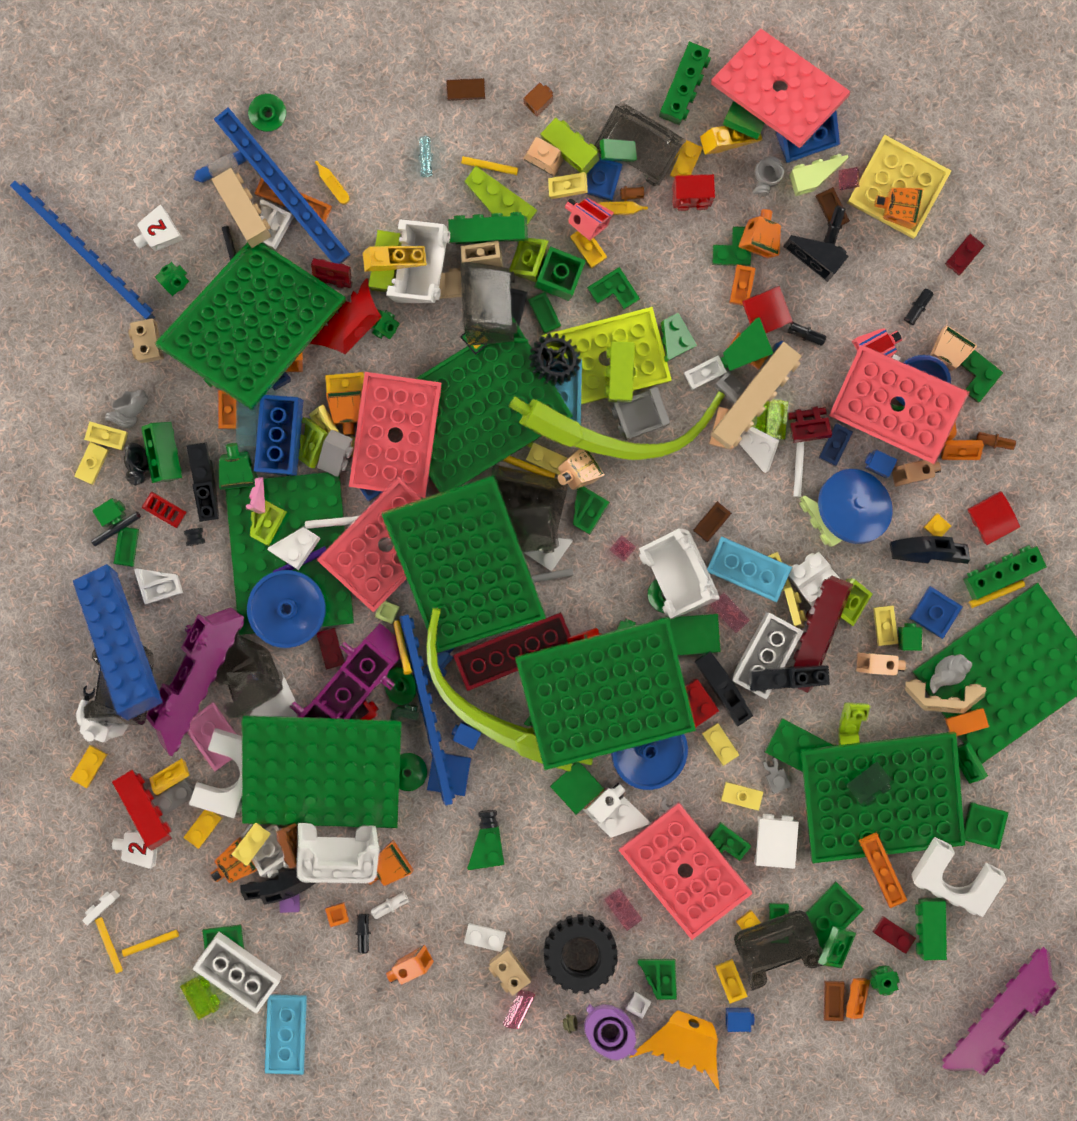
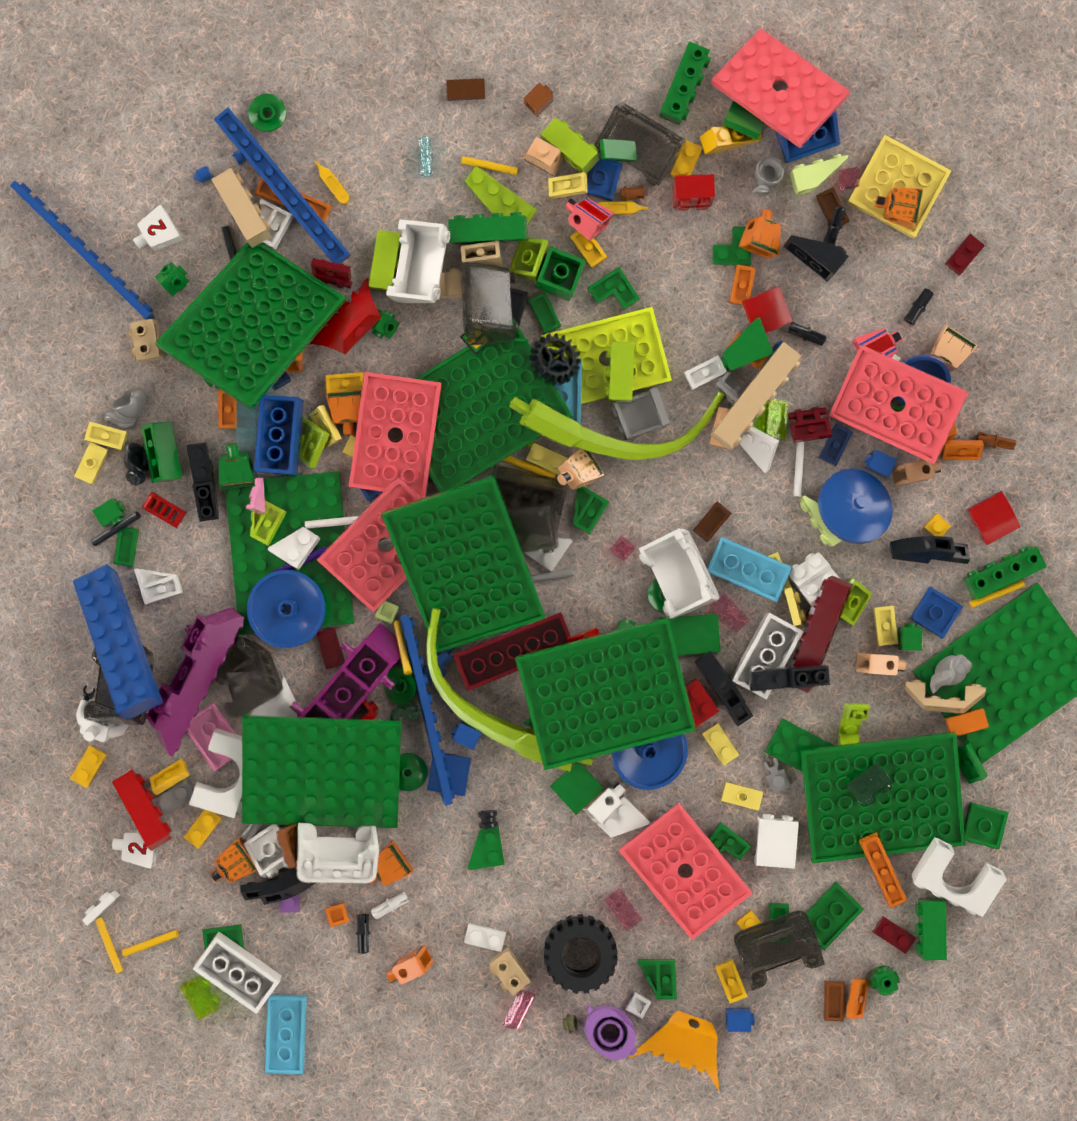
black wheel [184,528,206,546] -> none
light yellow plate [231,822,271,866] -> none
light grey brick [317,429,353,477] -> none
yellow slope [363,246,427,271] -> none
wing [661,312,697,362] -> none
green tile [818,926,856,968] -> none
magenta piece [942,947,1060,1076] -> none
green plate [960,350,1003,403] -> none

